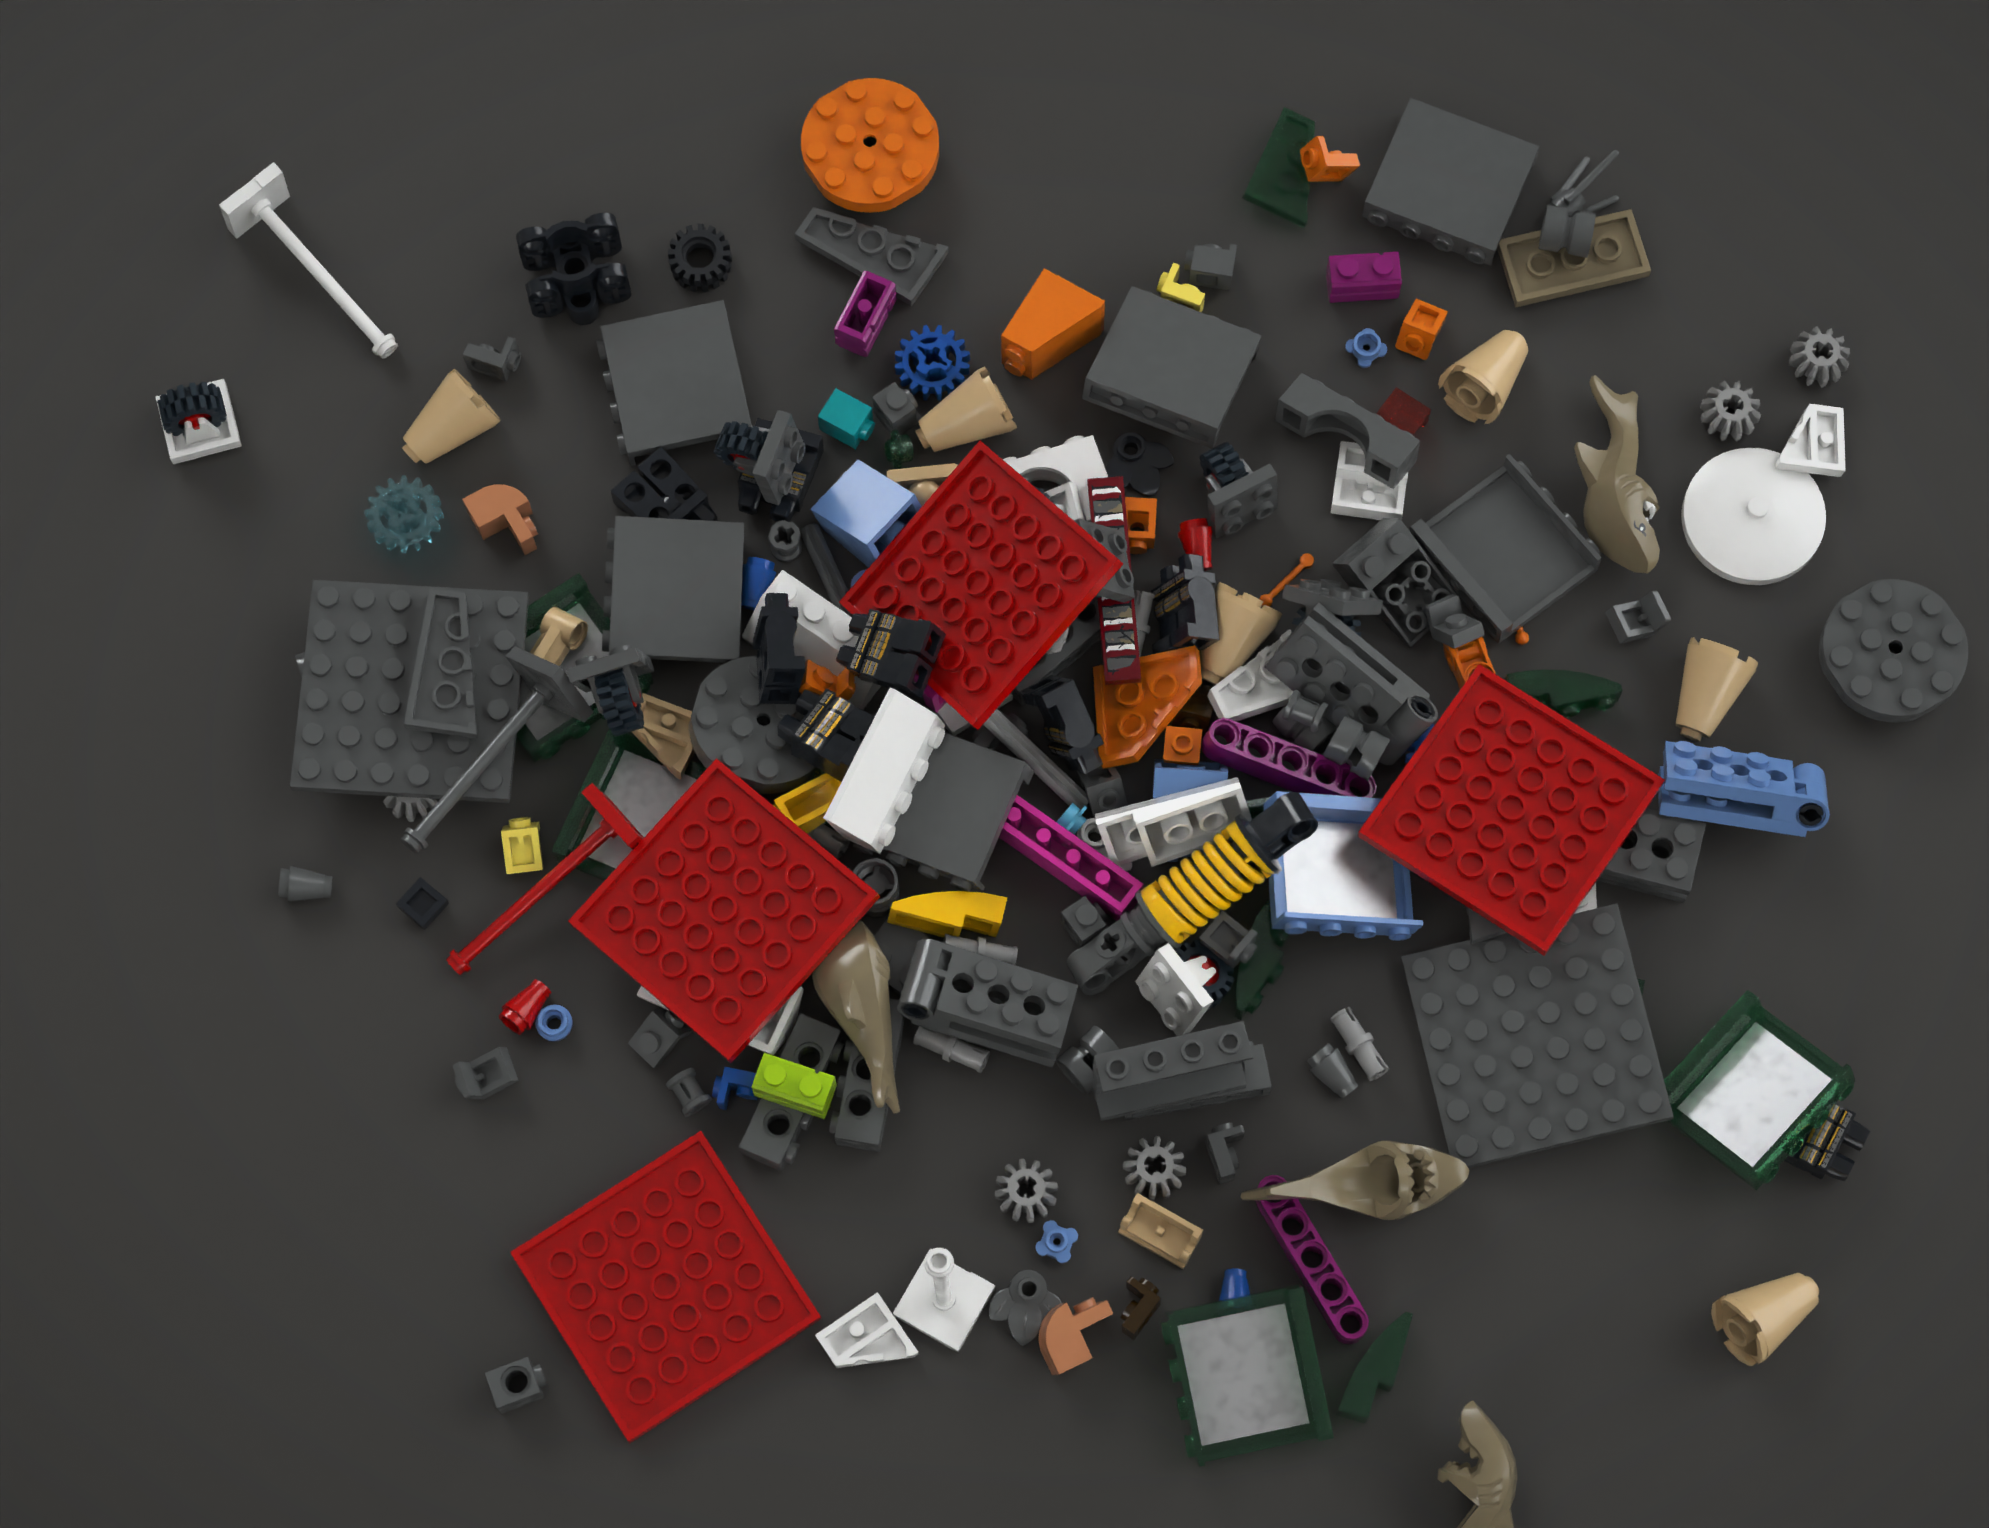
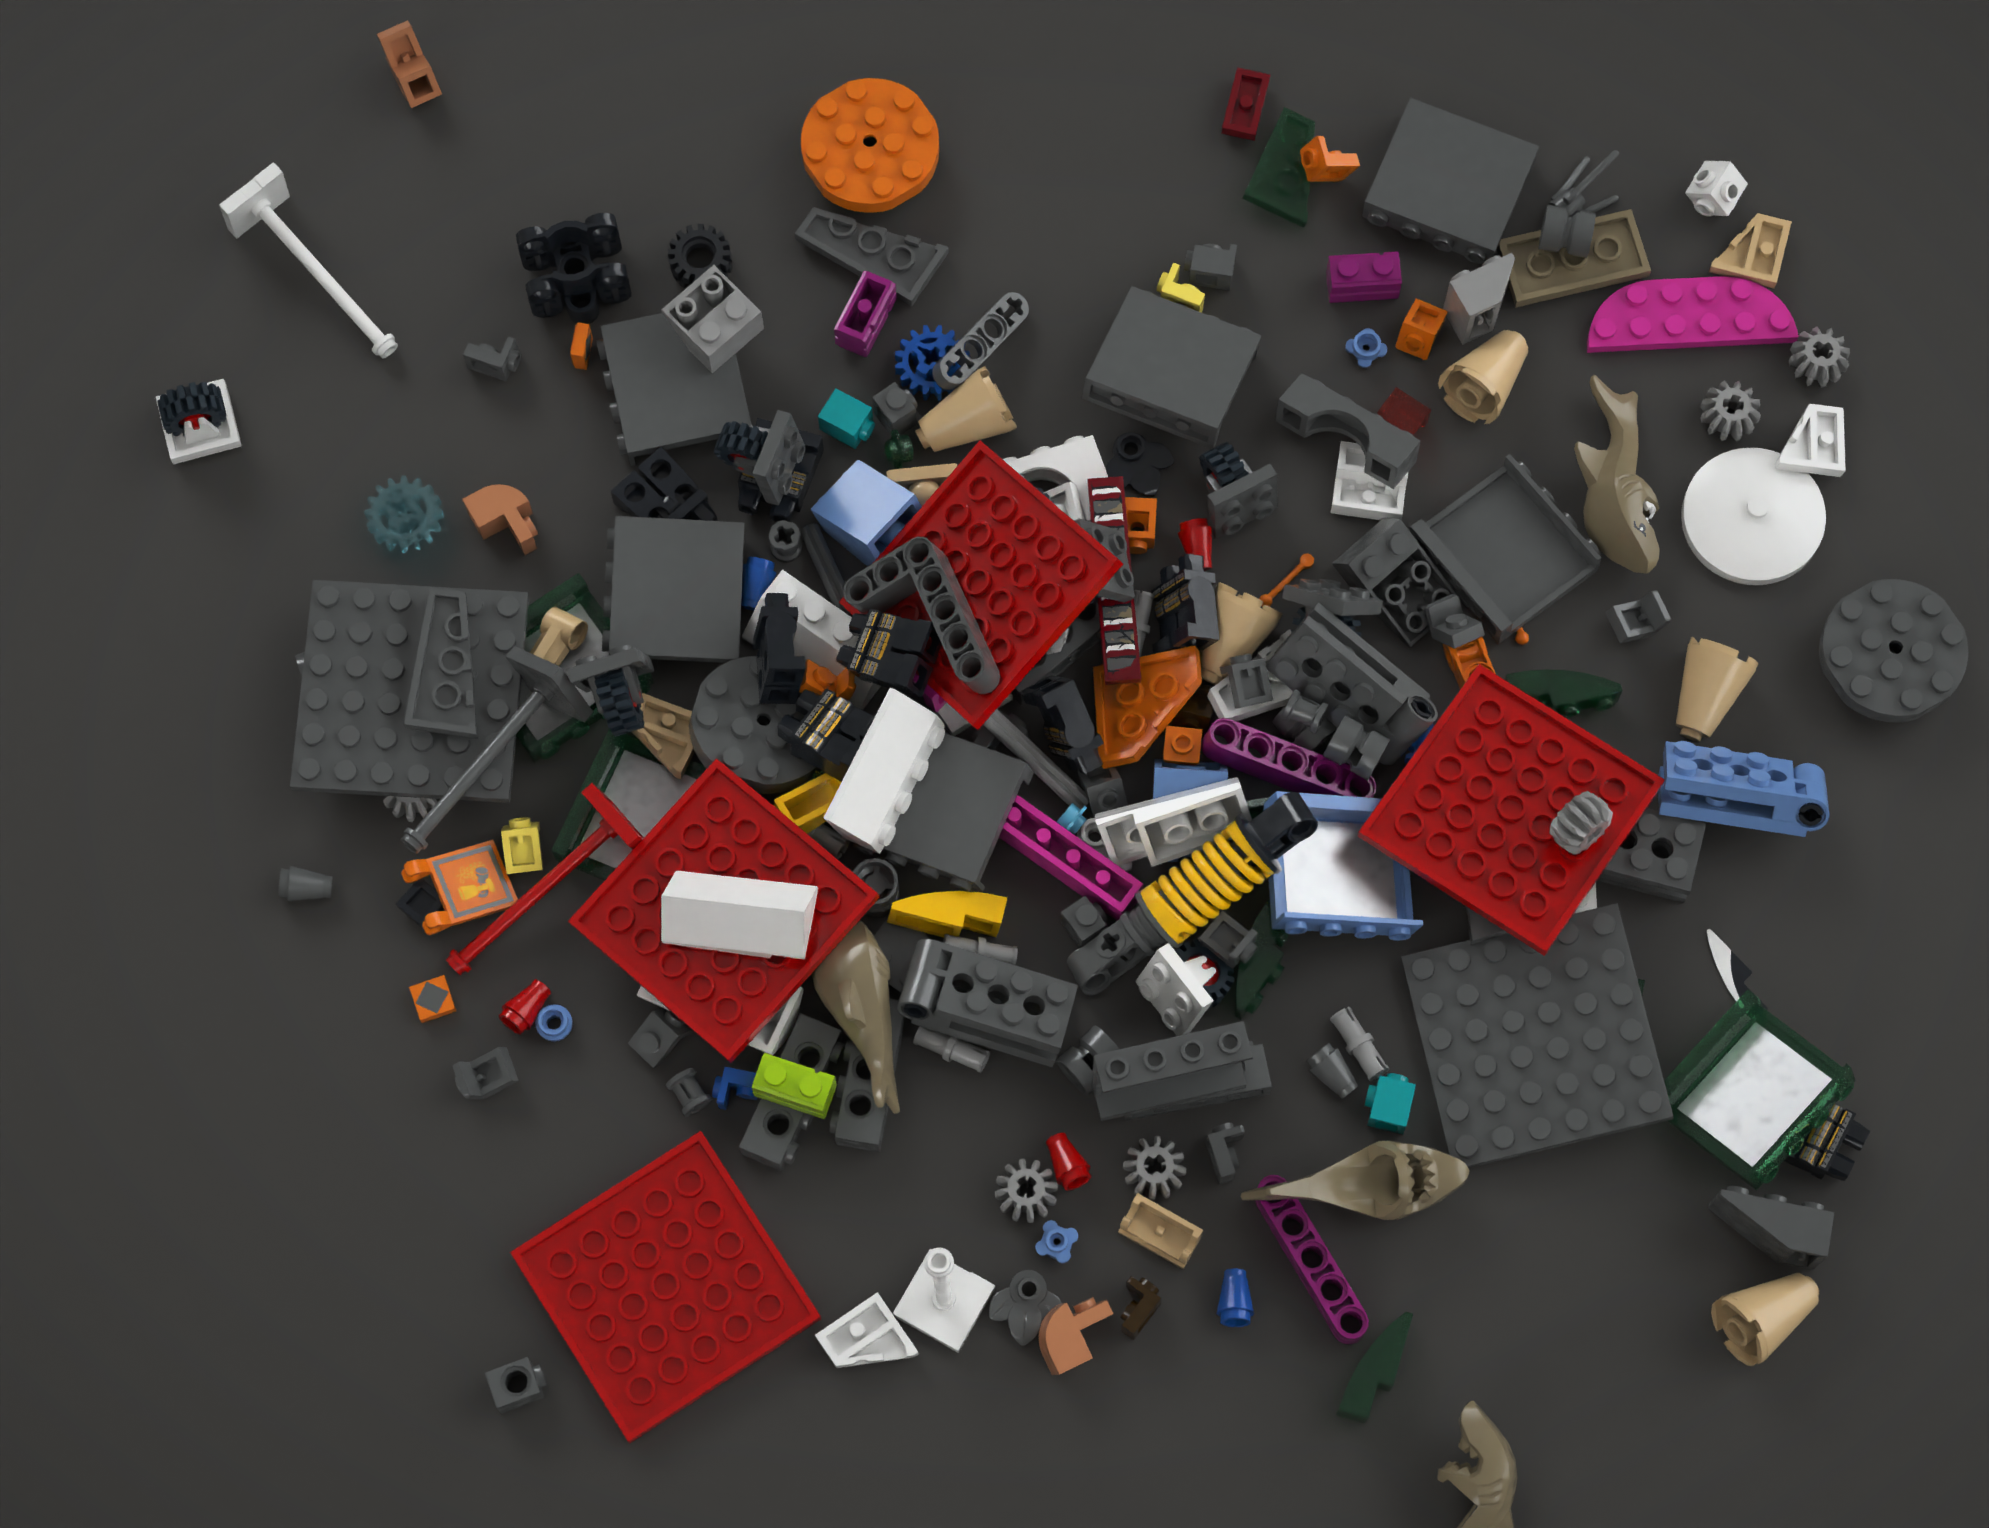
tan cone [402,369,501,464] -> none
orange slope [1001,268,1105,380] -> none
flat silver panel [1161,1284,1334,1467] -> none
none -> nougat brick [377,20,442,108]
none -> orange flag [401,840,518,935]
none -> tile [409,975,457,1023]
none -> orange tile [570,323,593,370]
none -> light grey slope [661,265,764,373]
none -> white slope [661,871,819,960]
none -> dark grey beam [843,537,1000,694]
none -> dark grey beam [932,292,1029,390]
none -> red cone [1046,1132,1091,1191]
none -> dark grey bracket [1220,653,1273,709]
none -> dark red plate [1221,67,1271,141]
none -> teal brick [1364,1073,1416,1135]
none -> light grey slope [1443,253,1515,345]
none -> light grey gear [1549,791,1613,855]
none -> dark pink plate [1587,276,1798,353]
none -> white brick [1685,161,1748,217]
none -> white sticker [1706,929,1768,1022]
none -> dark grey slope [1708,1186,1835,1270]
none -> tan wing [1709,213,1792,289]

